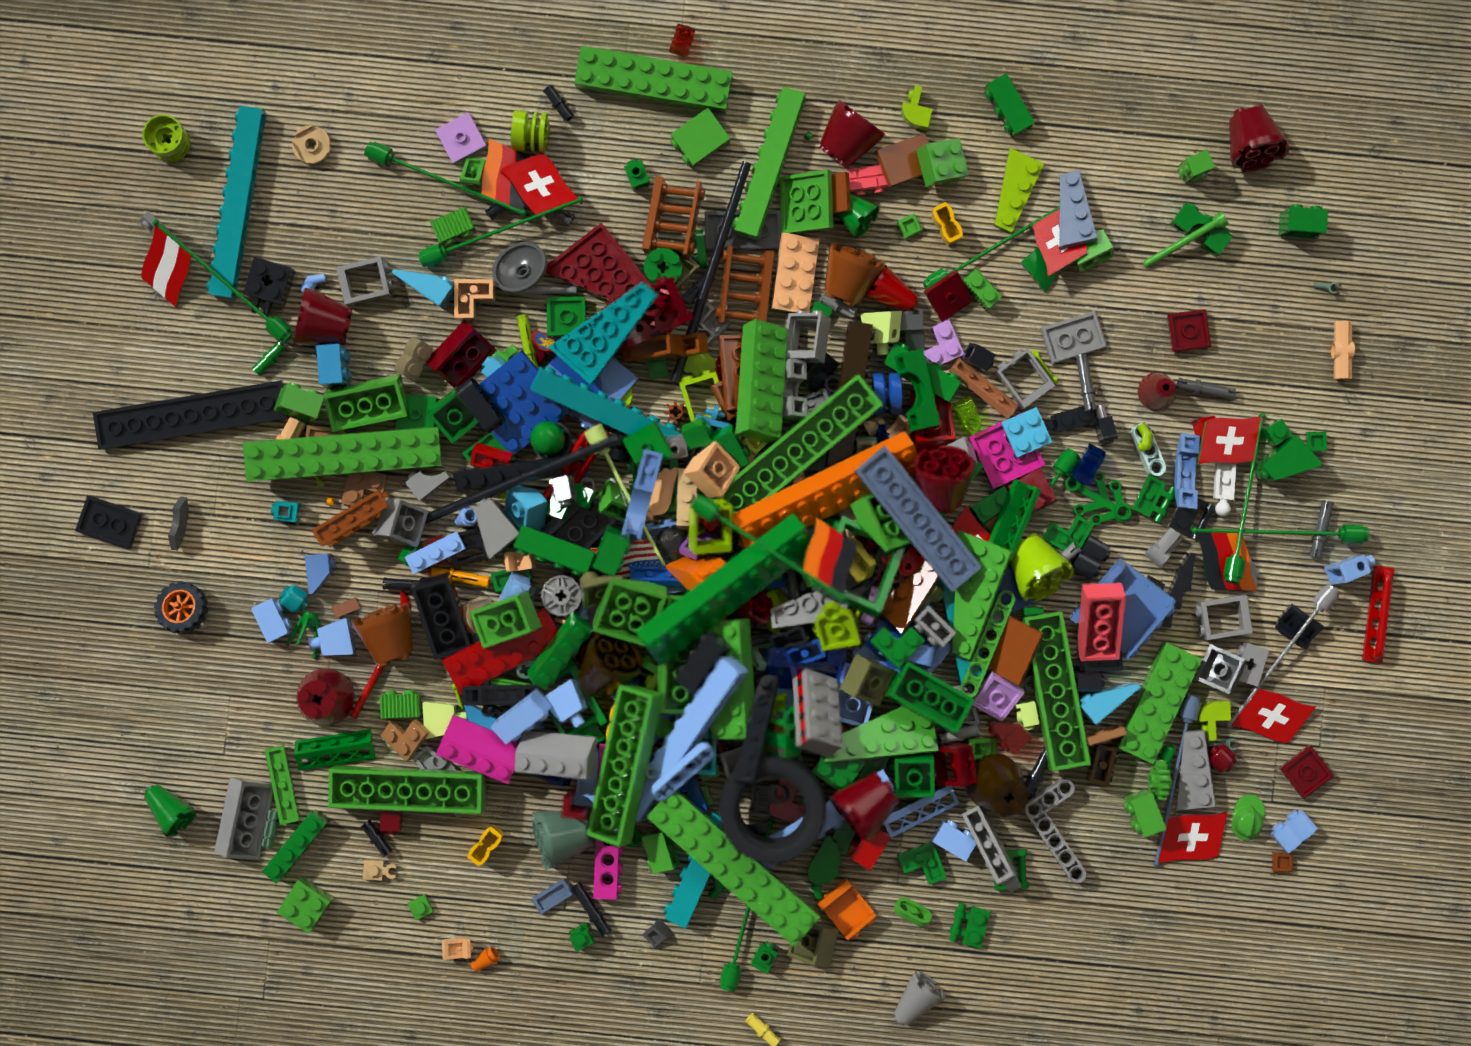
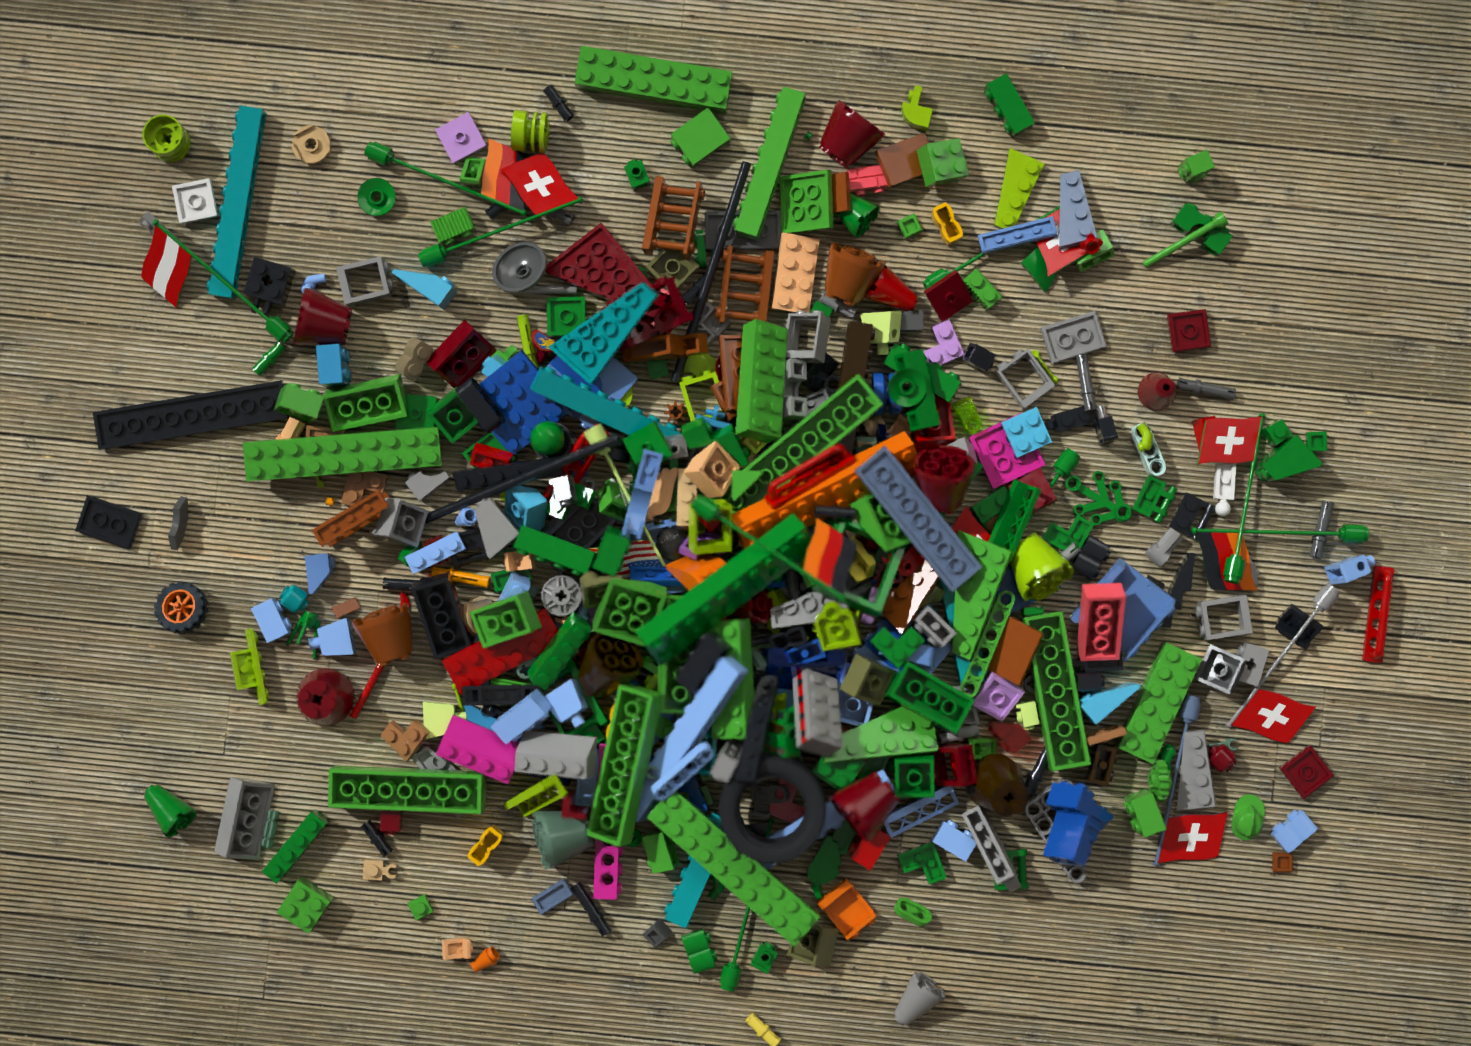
bright green plate [264,745,300,825] -> none
teal window [271,501,302,523] -> none
green fence [294,729,376,771] -> none
bright green brick [380,689,422,719] -> none
light nougat brick [454,279,496,321] -> none
green brick [569,922,595,952] -> none
green plate [644,248,682,285] -> none
clear red bracket [669,23,695,58] -> none
dark grey slope [904,330,925,351] -> none
nougat plate [949,357,1019,419] -> none
green plate [949,903,991,949] -> none
clear blue brick [1072,443,1106,487] -> none
medium blue slope [1174,433,1200,510] -> none
lime brick [1198,700,1231,741] -> none
dark red cone [1229,104,1290,172] -> none
green brick [1278,204,1328,239] -> none
sand green hand [1313,282,1342,295] -> none
light nougat piece [1331,321,1355,380] -> none
none -> white plate [172,178,219,224]
none -> lime bracket [229,628,269,705]
none -> green dish [357,178,396,216]
none -> lime fence [503,774,567,817]
none -> green brick [681,928,718,974]
none -> light grey brick [710,739,743,782]
none -> bright green slope [732,470,765,501]
none -> red piece [764,444,856,510]
none -> black pin [814,505,855,520]
none -> green dish [888,368,927,407]
none -> medium blue tile [978,216,1057,255]
none -> blue brick [1043,781,1113,867]
none -> red plate [1080,233,1103,255]

